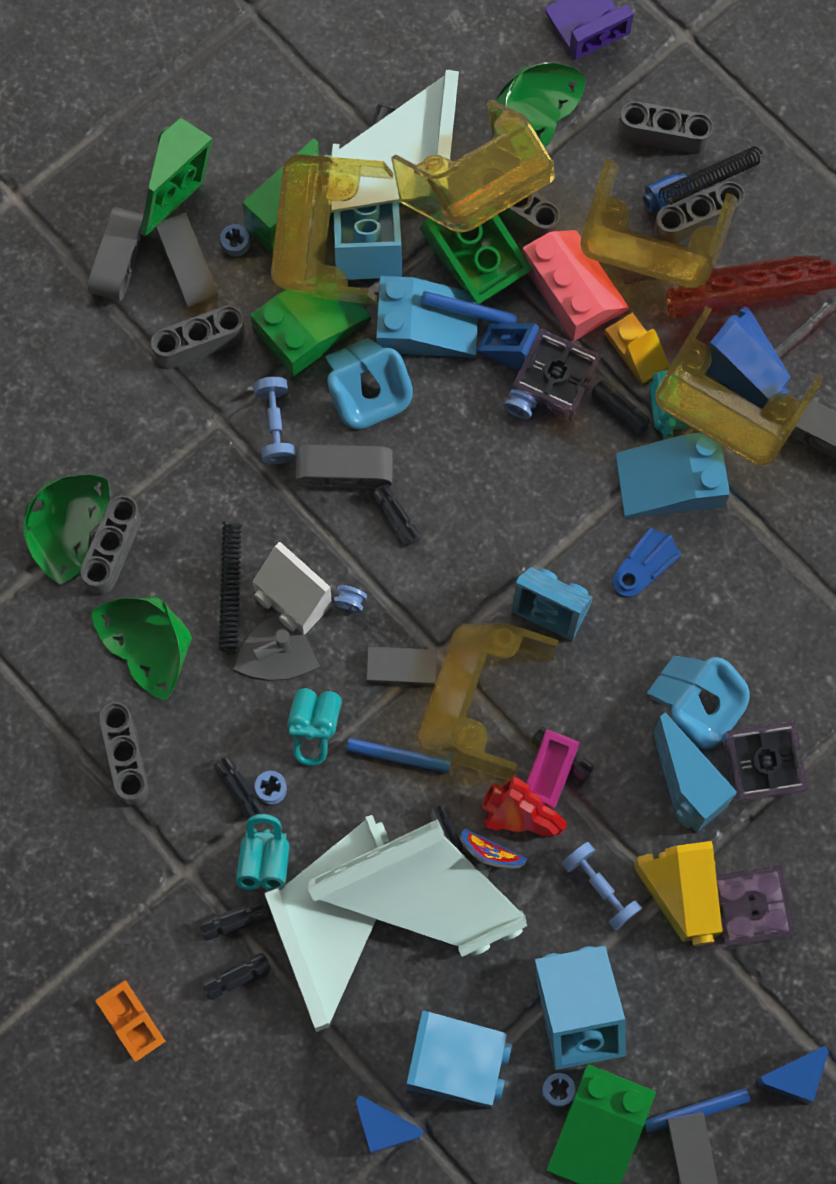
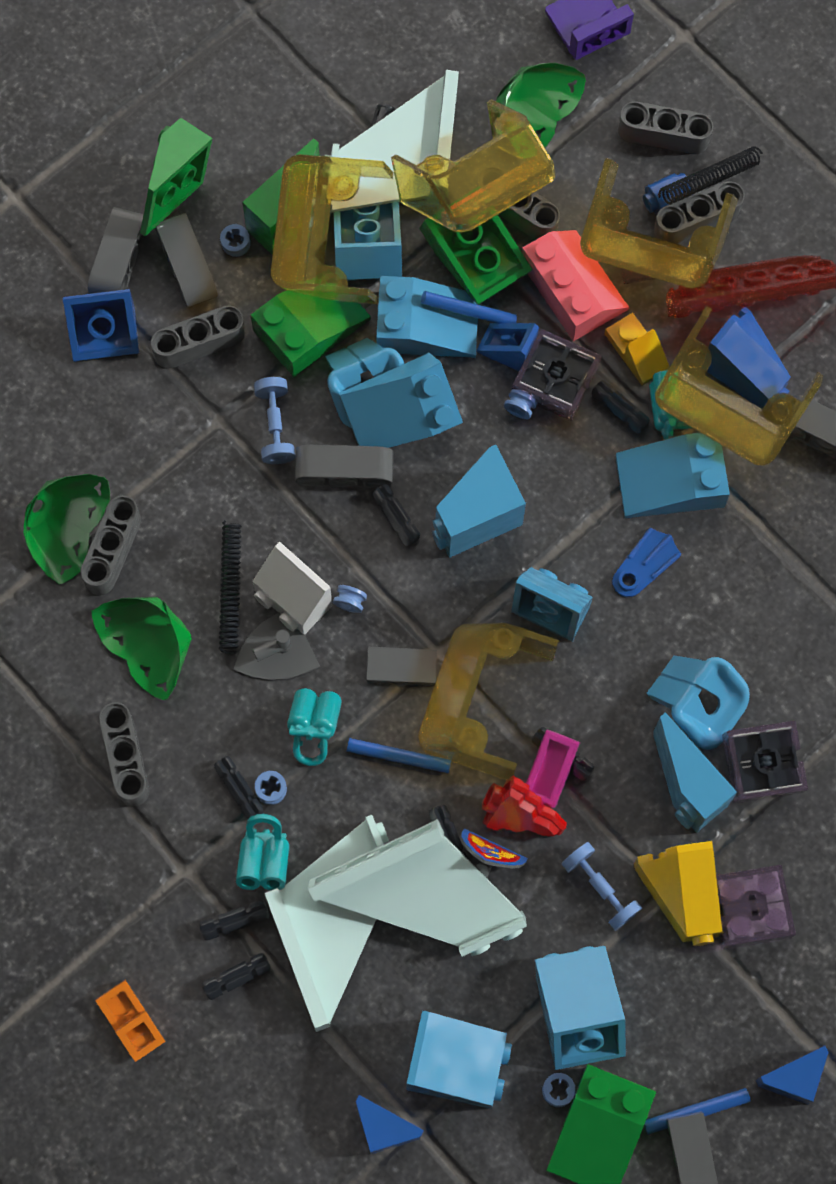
none -> blue slope [63,289,139,361]
none -> dark azure slope [338,353,463,448]
none -> dark azure slope [432,445,526,558]

